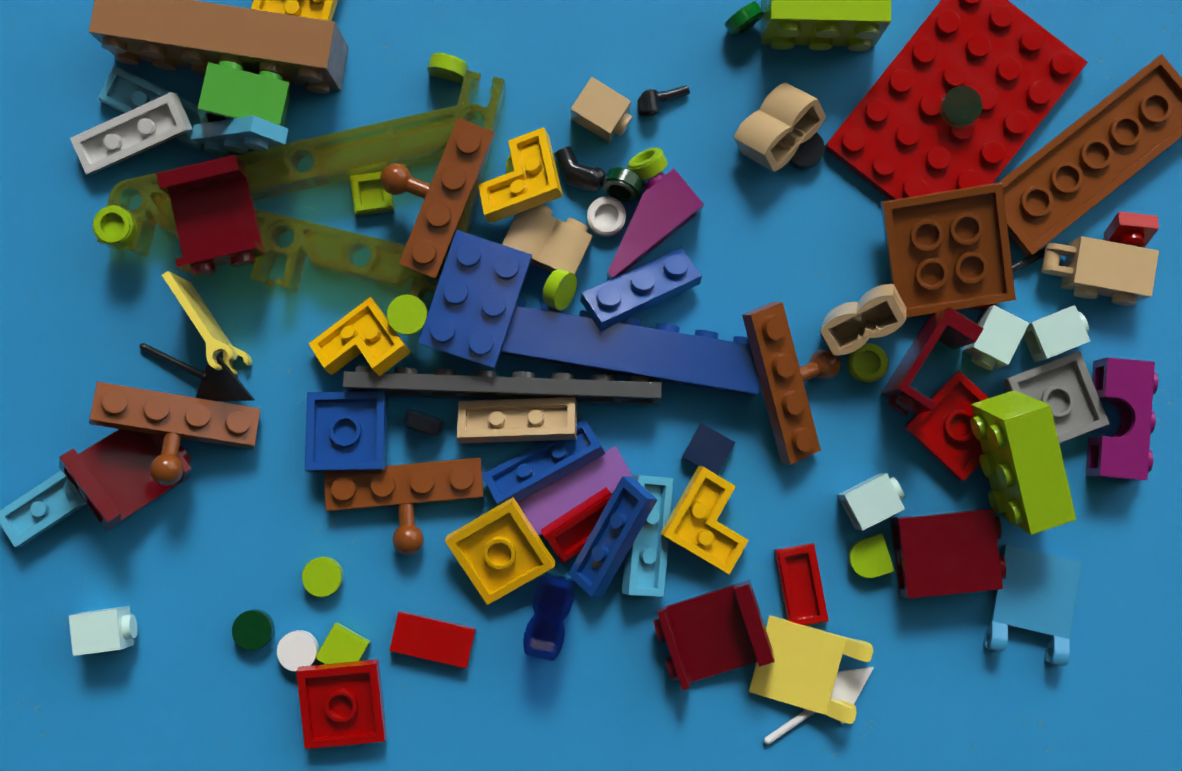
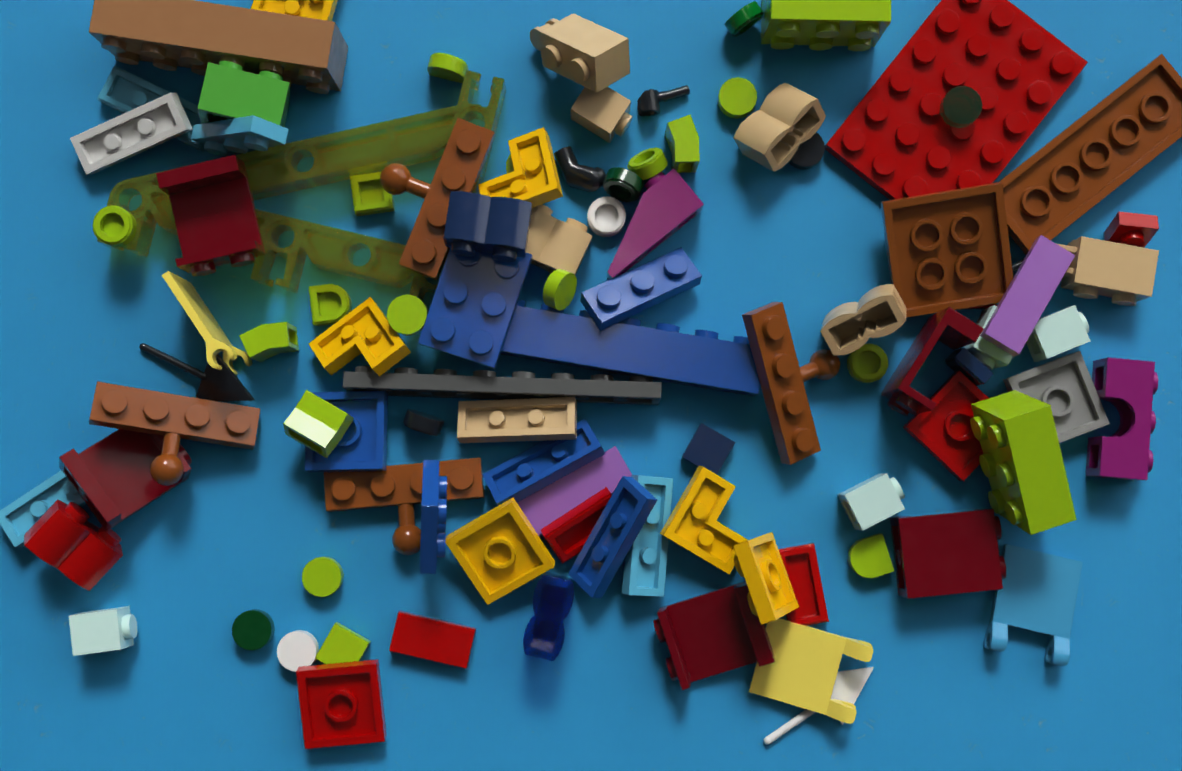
none -> red brick [24,500,123,591]
none -> lime piece [239,322,299,362]
none -> lime piece [283,390,354,458]
none -> lime tile [309,284,352,326]
none -> blue plate [420,460,447,574]
none -> dark blue brick [443,191,532,262]
none -> tan brick [530,13,630,92]
none -> lime piece [665,114,700,173]
none -> lime tile [718,77,757,119]
none -> yellow plate [733,532,799,625]
none -> dark blue tile [945,347,994,386]
none -> medium lavender tile [980,235,1075,357]

